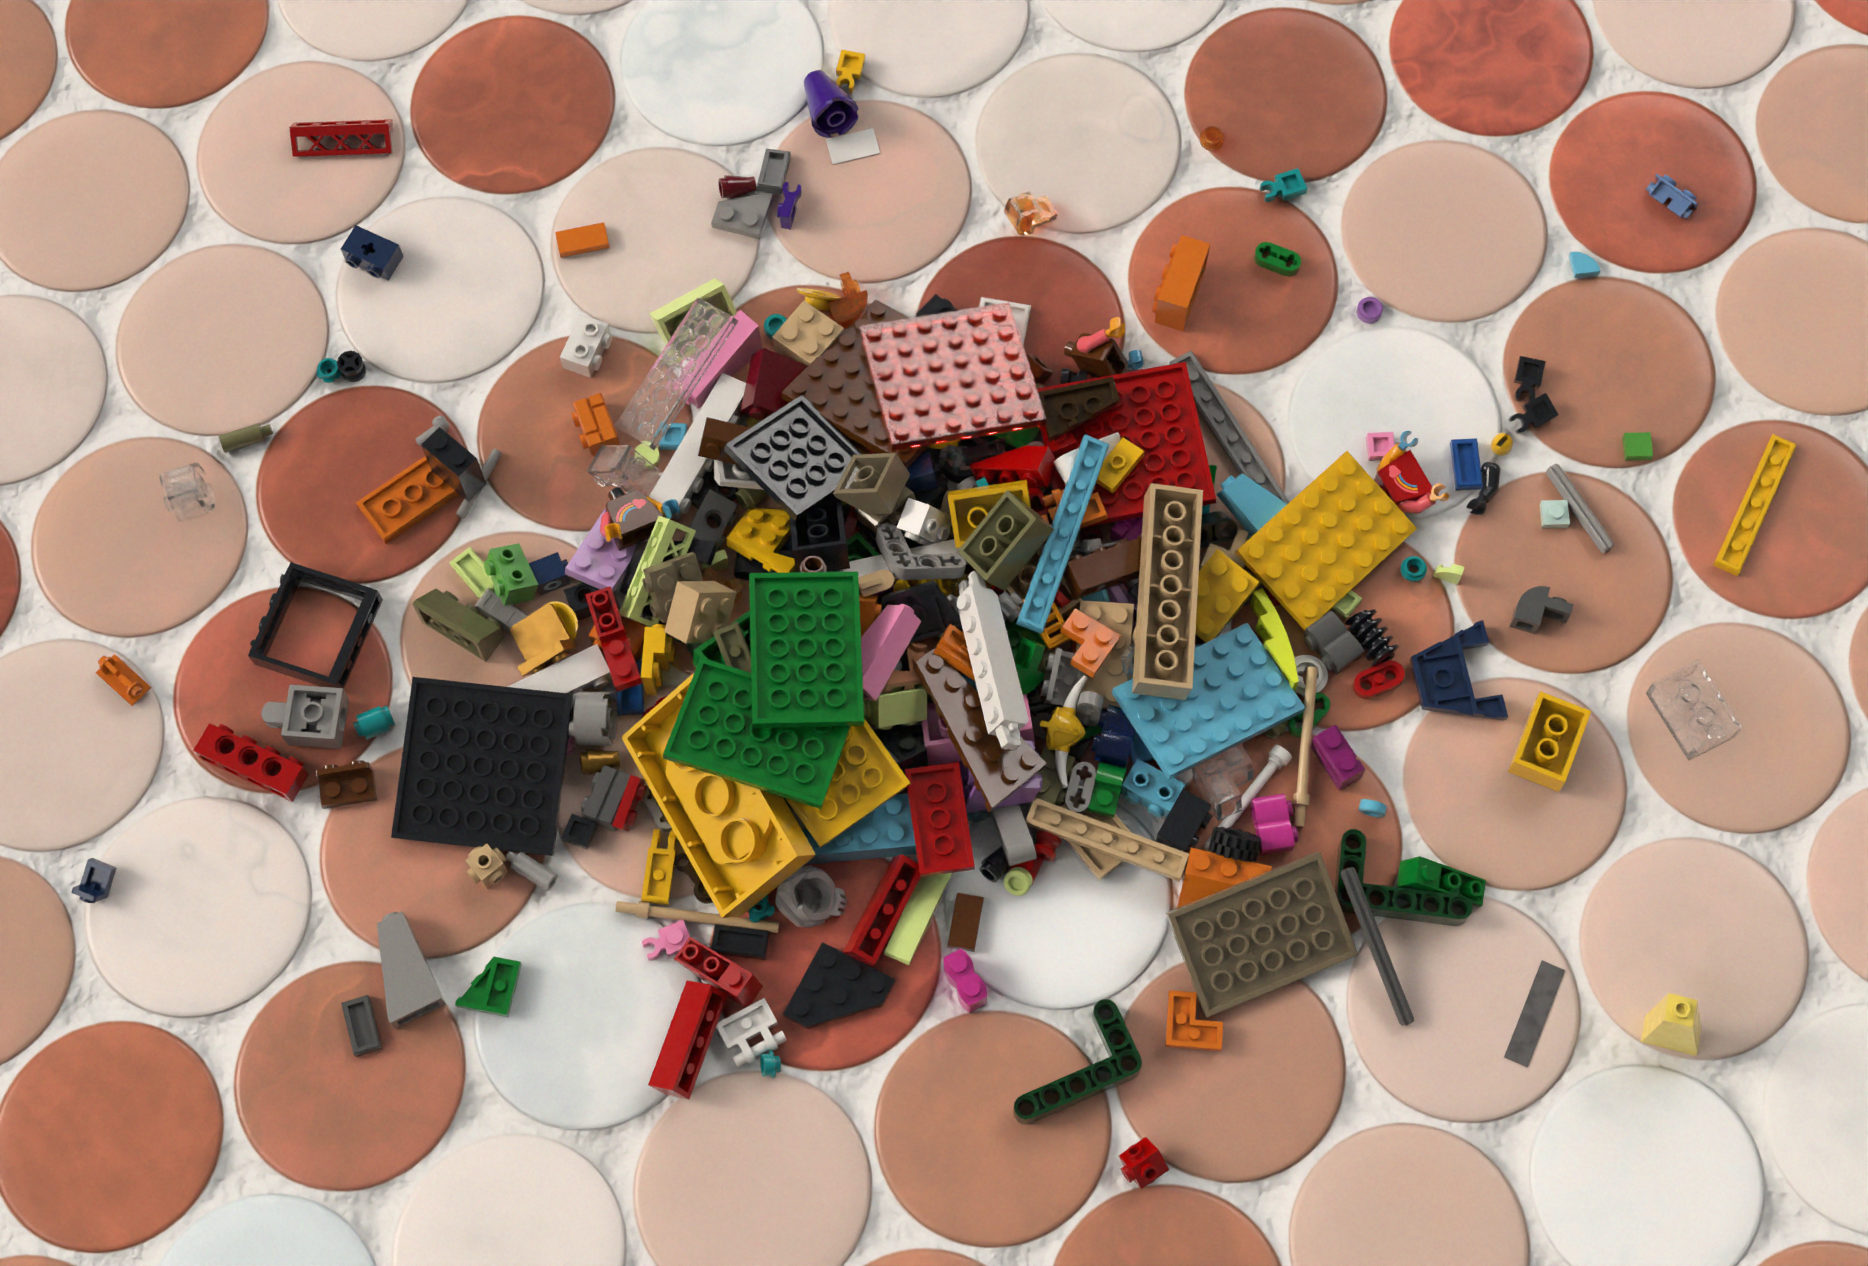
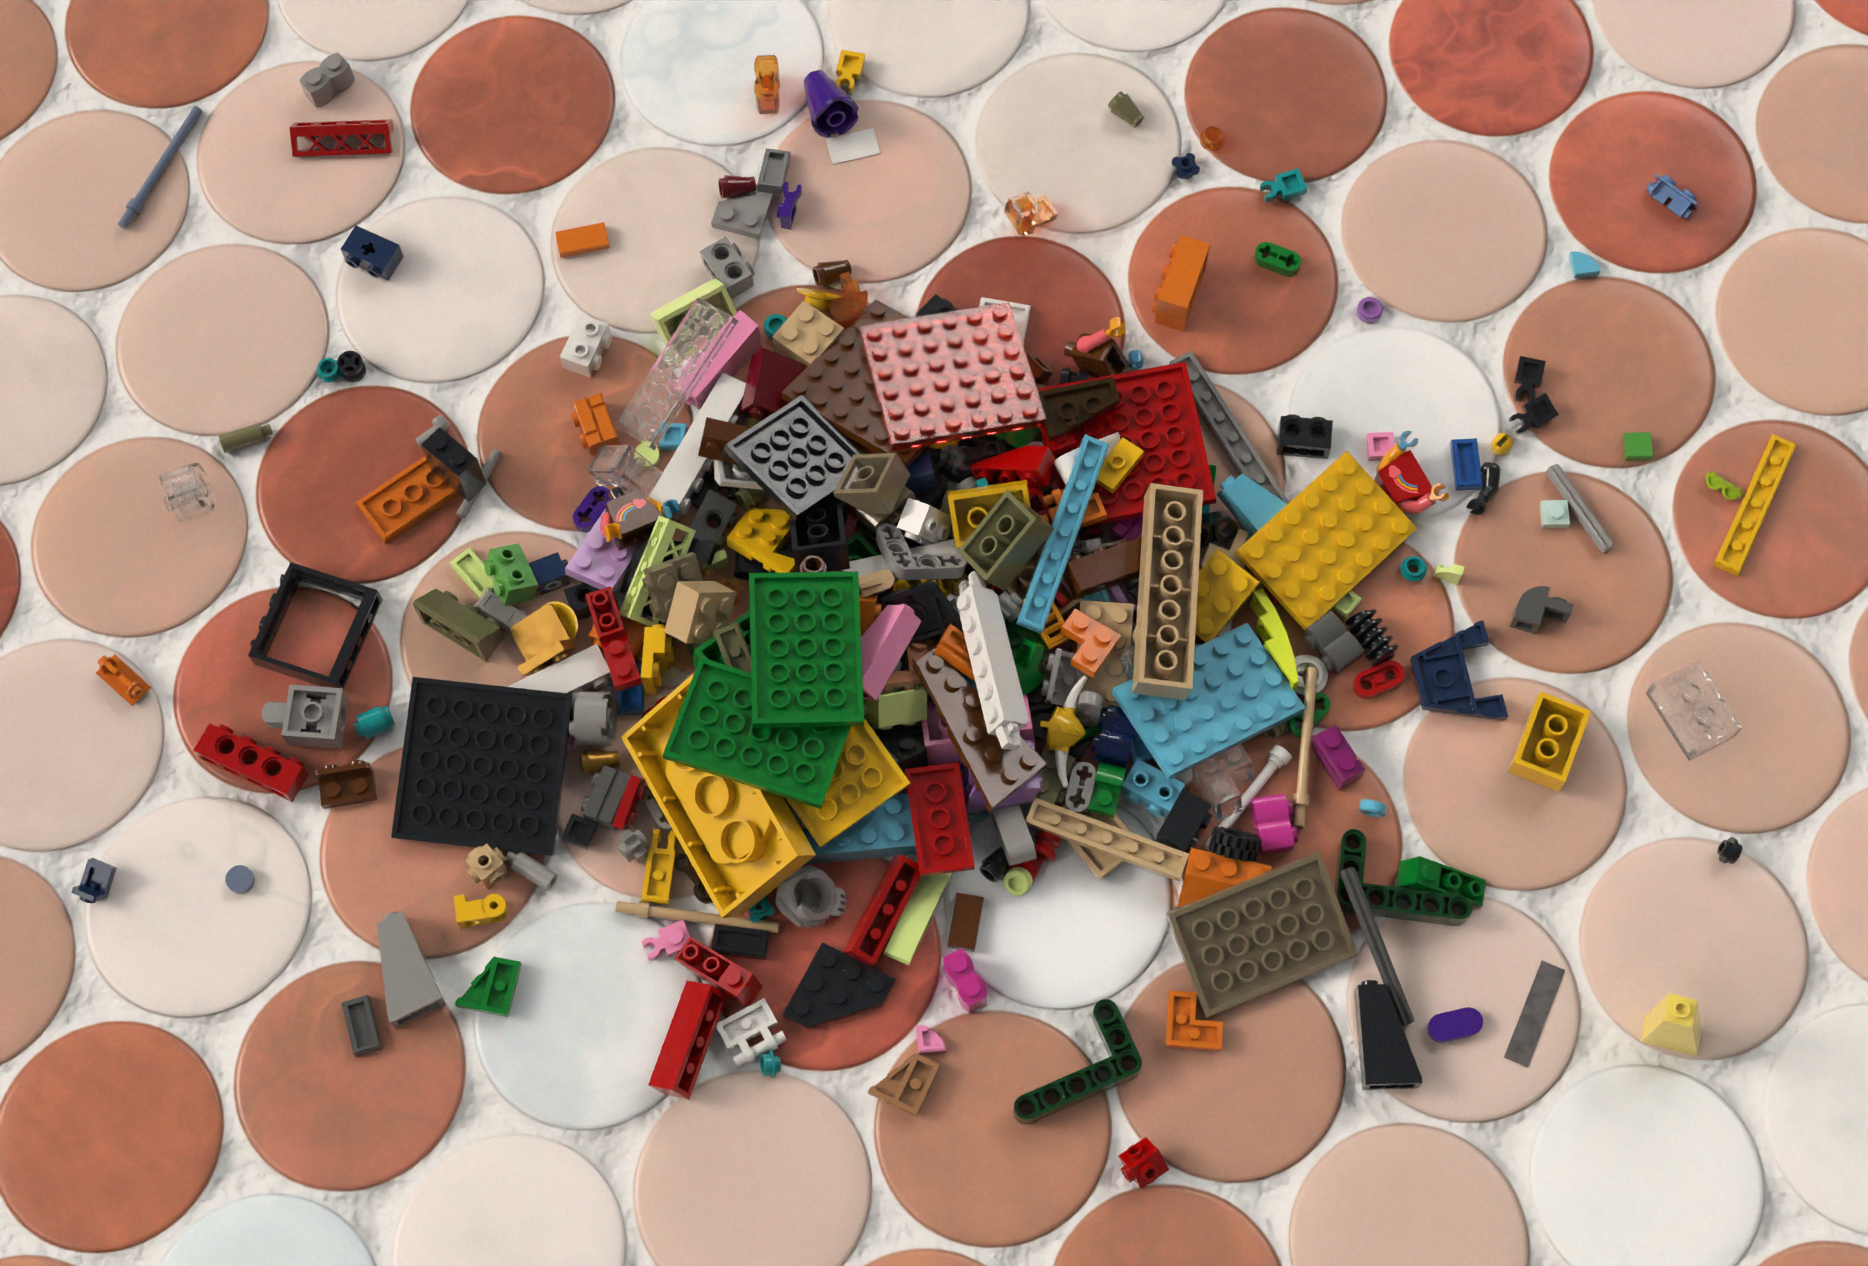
none -> sand blue bar [118,106,203,229]
none -> sand blue tile [225,865,255,894]
none -> light grey brick [300,53,355,108]
none -> yellow leg [454,894,508,929]
none -> dark purple beam [573,486,610,532]
none -> light grey gear [617,829,651,863]
none -> light grey brick [700,237,755,299]
none -> clear orange brick [754,55,780,114]
none -> reddish brown cone [812,260,852,287]
none -> medium nougat wing [868,1053,941,1117]
none -> bright pink tile [916,1025,946,1055]
none -> olive cone [1108,91,1144,128]
none -> dark blue plate [1172,153,1200,179]
none -> black brick [1276,414,1333,459]
none -> black slope [1354,980,1422,1090]
none -> dark purple tile [1427,1007,1483,1043]
none -> lime piece [1705,471,1743,500]
none -> black plate [1717,837,1742,864]

